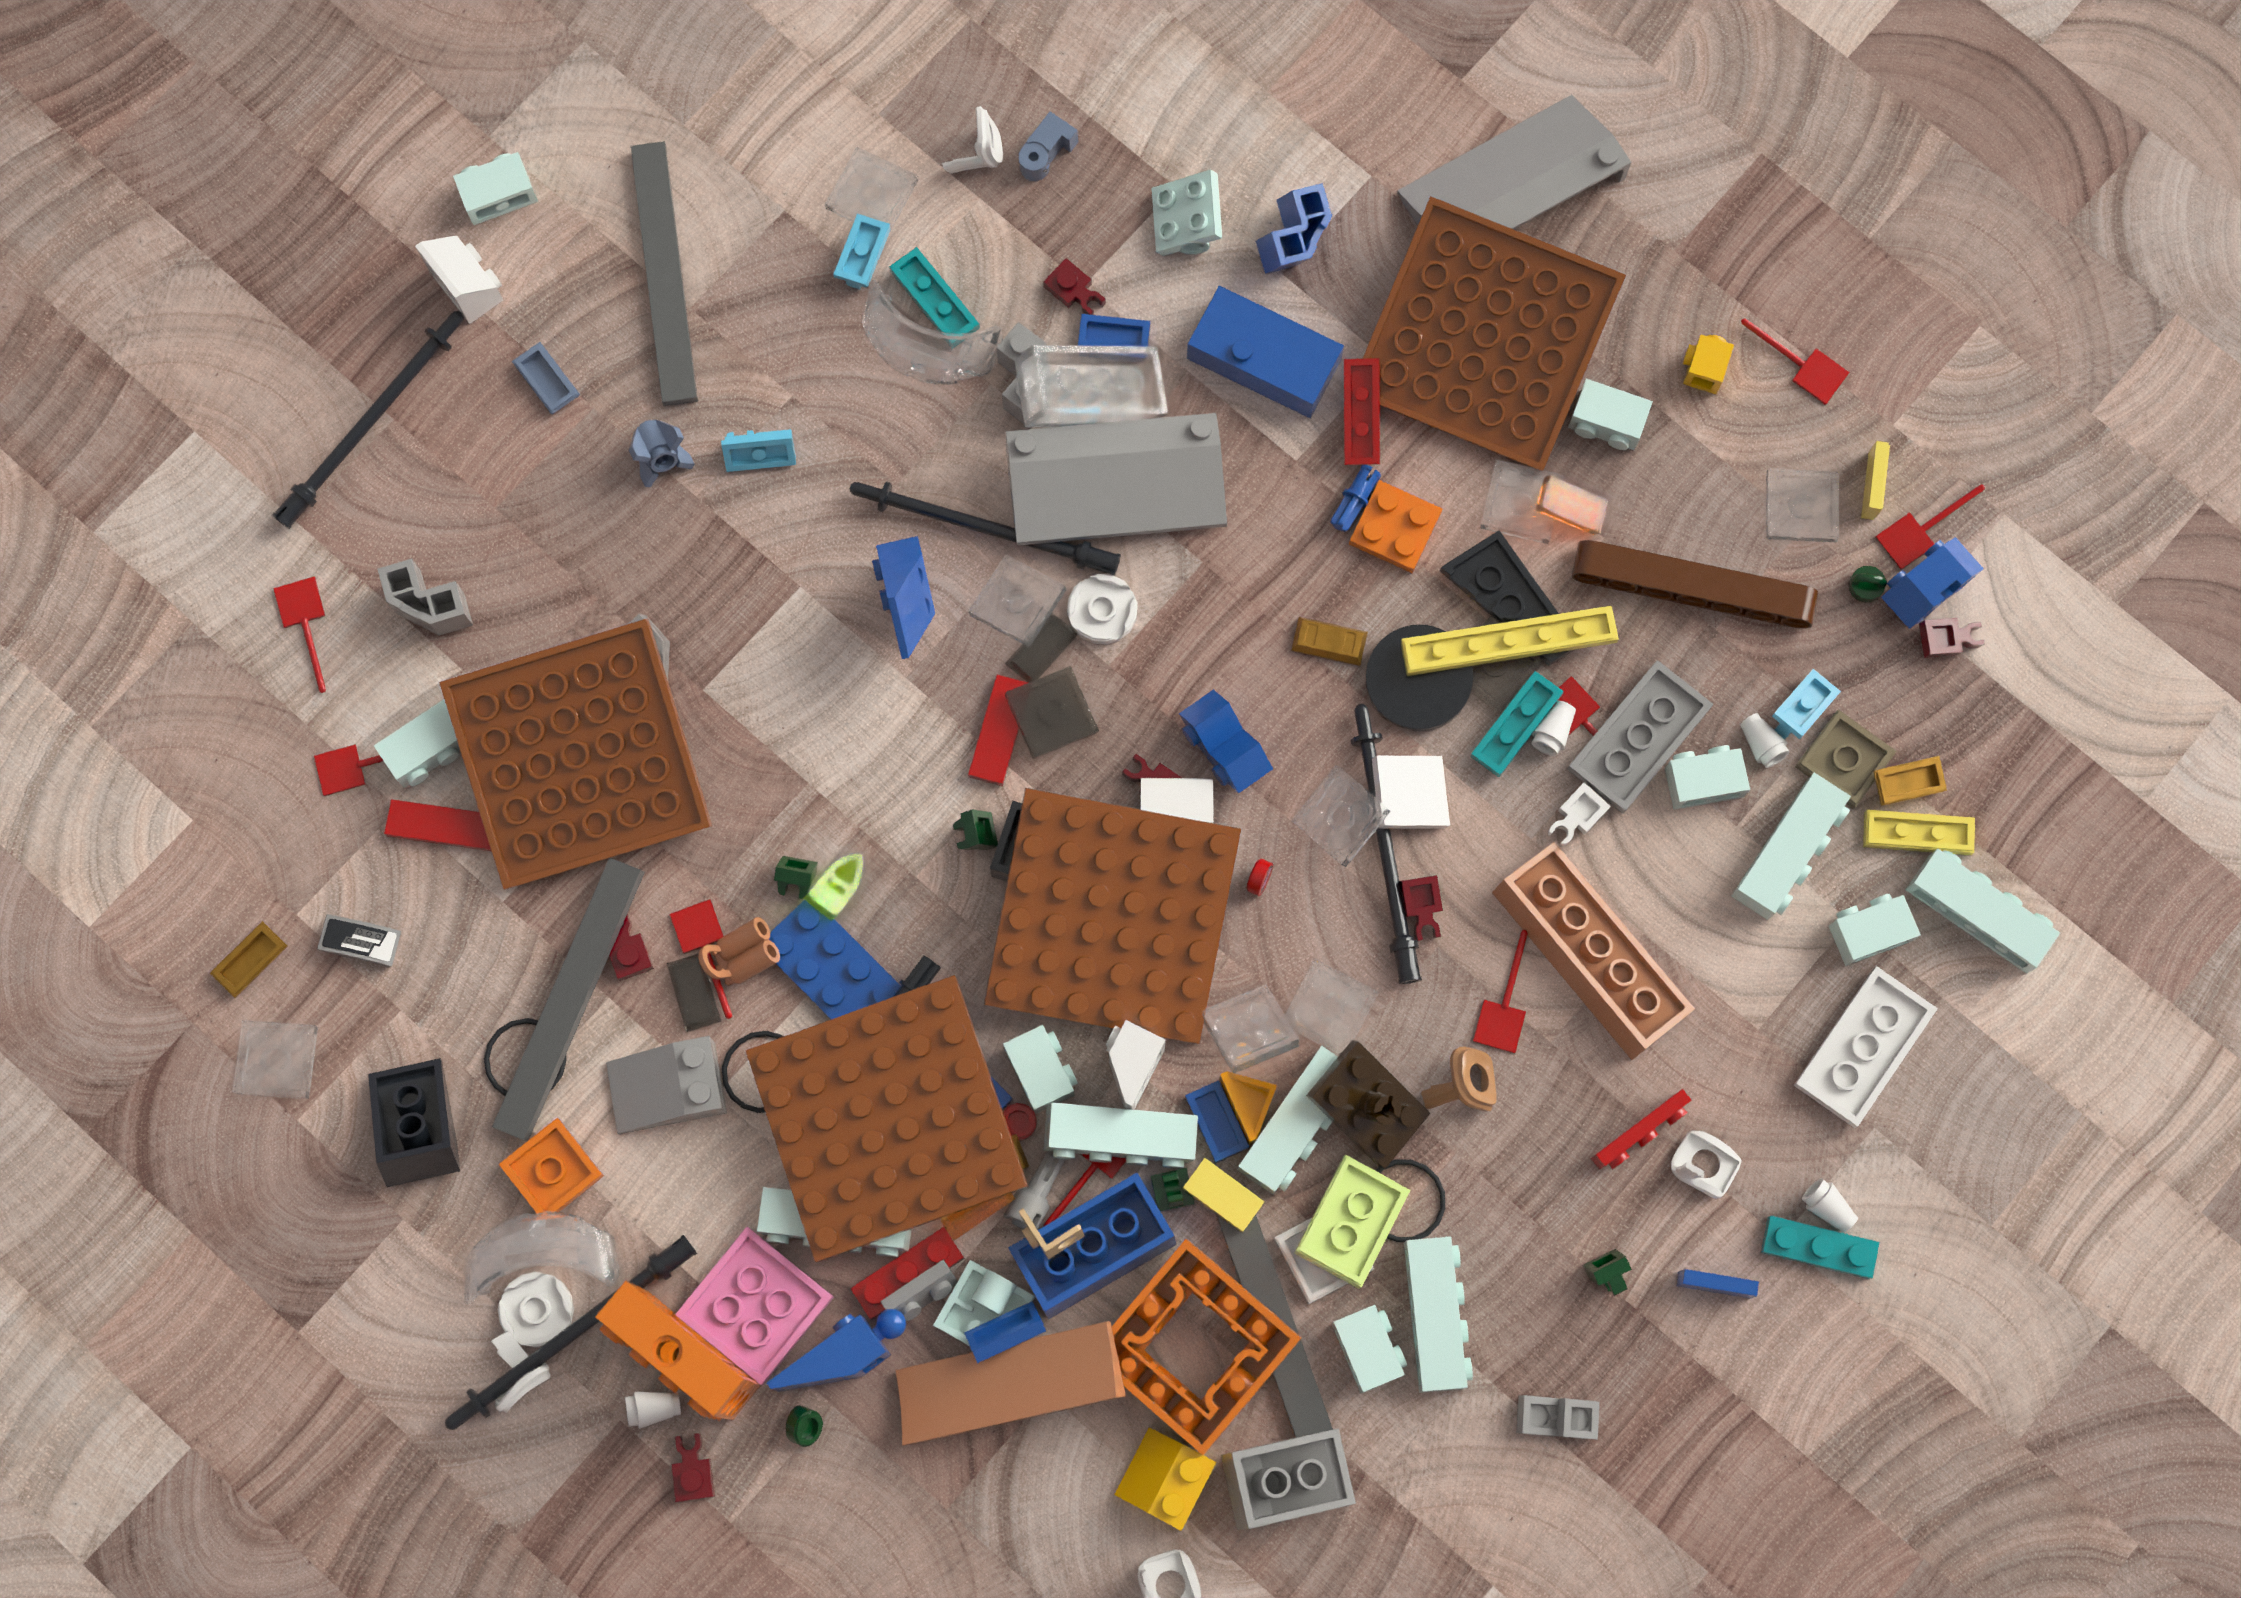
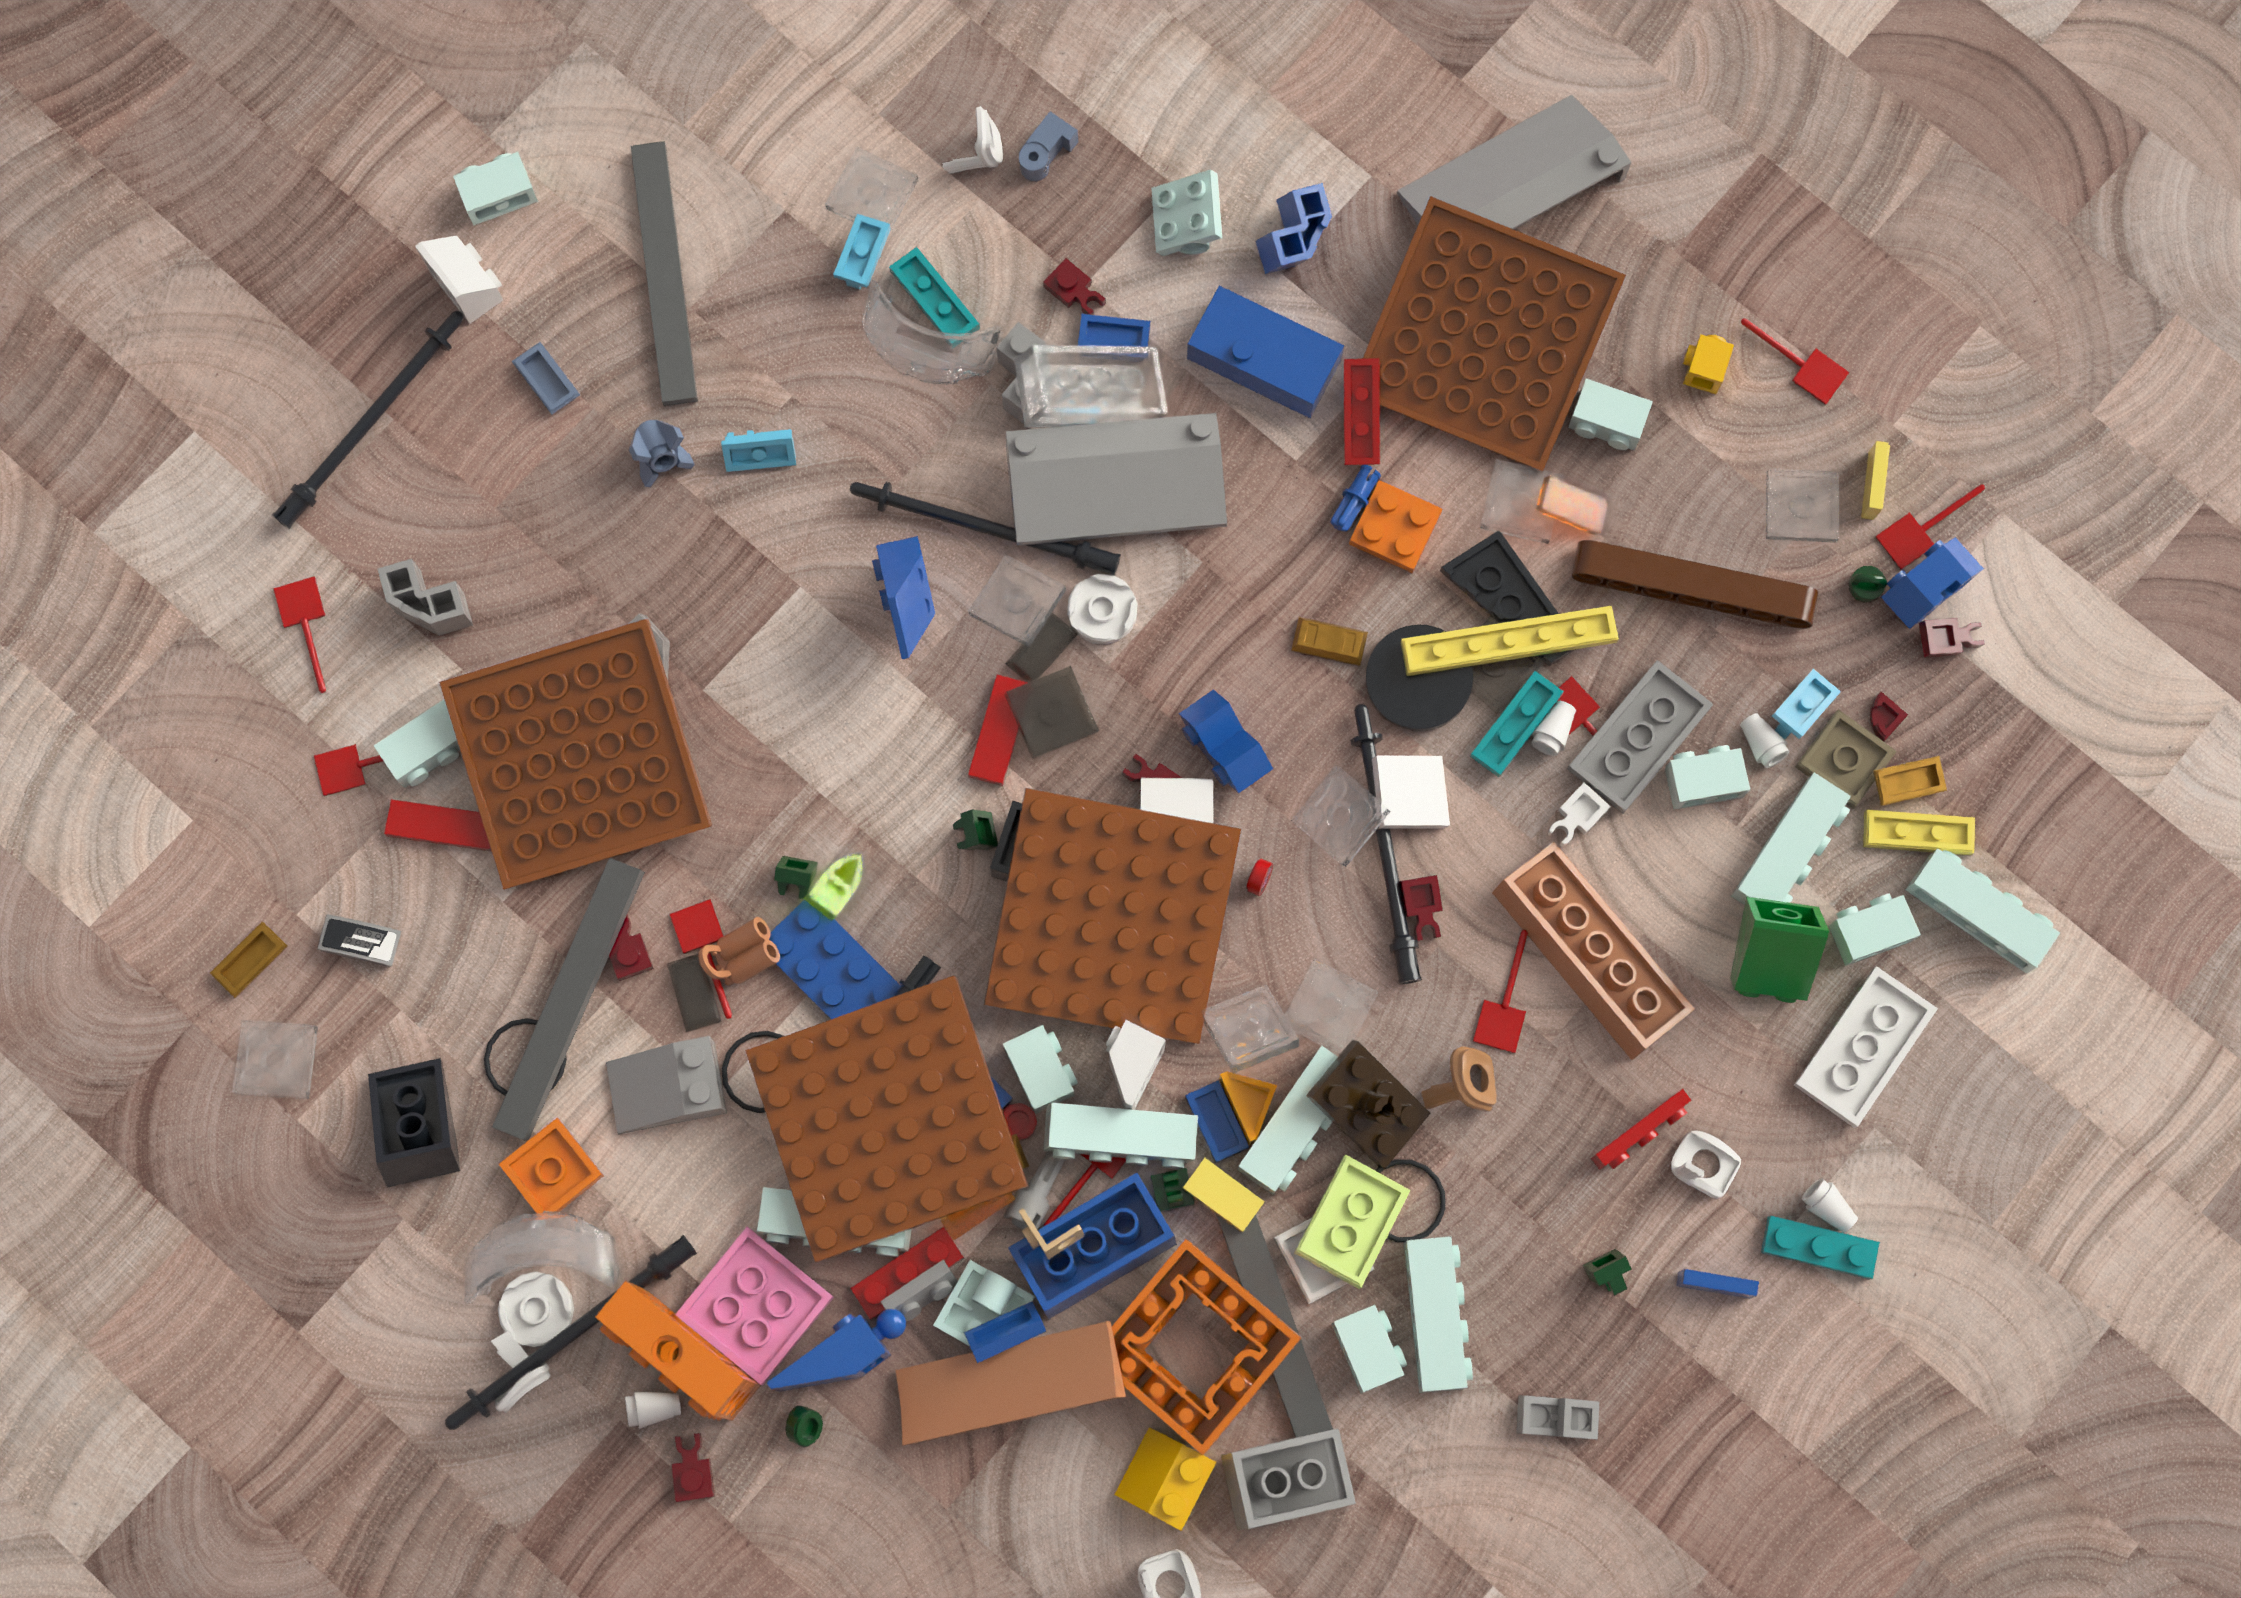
none -> green slope [1730,896,1829,1003]
none -> dark red tile [1870,692,1908,742]

